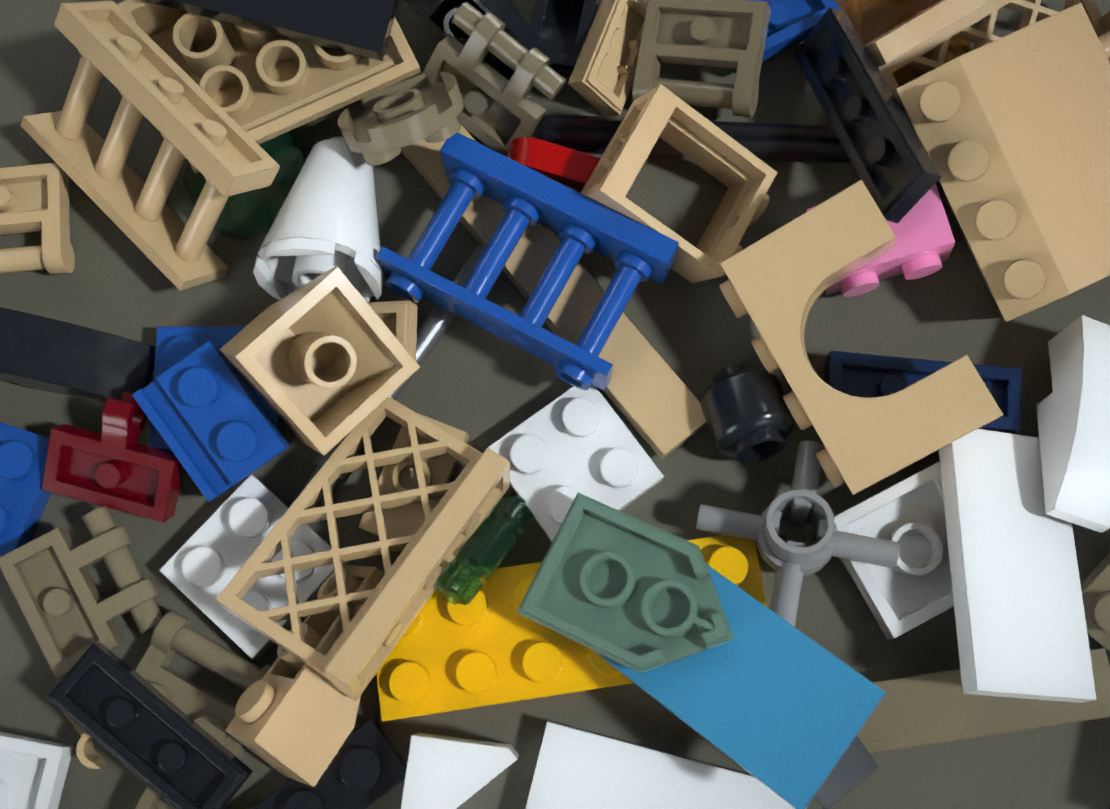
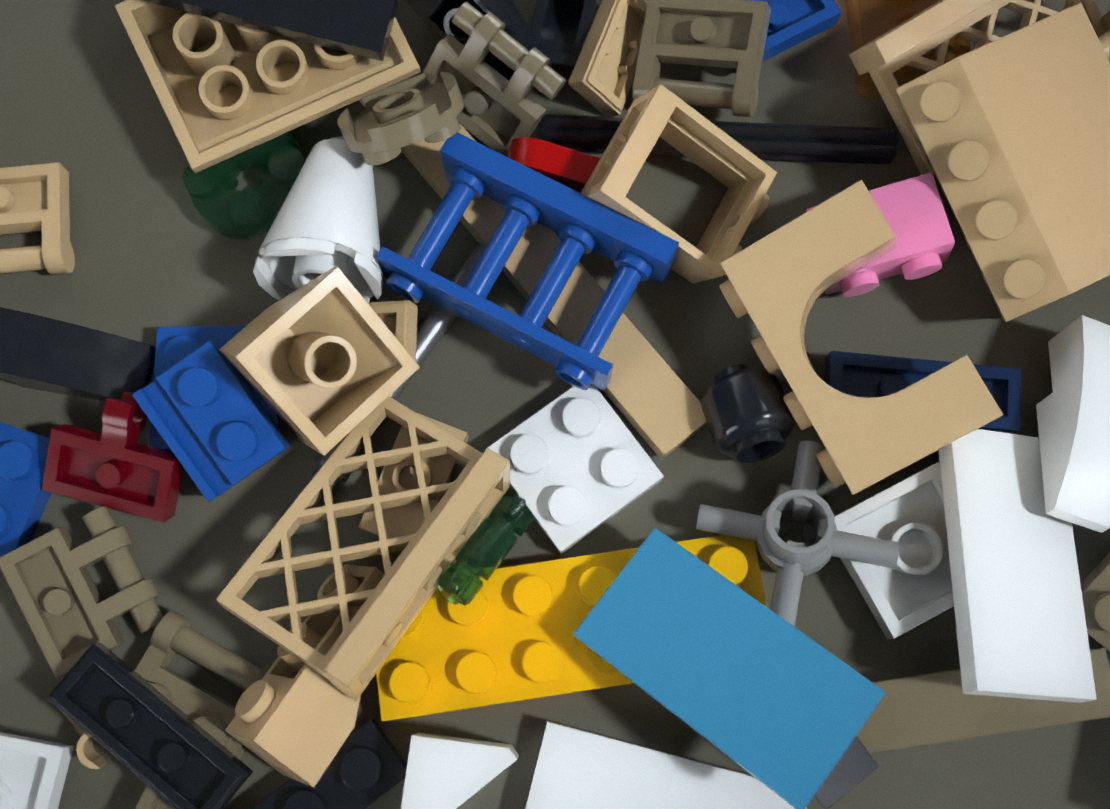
tan fence [20,0,280,291] -> none
white plate [159,474,348,659] -> none
sand green tile [517,493,734,674] -> none
black tile [794,7,942,224] -> none

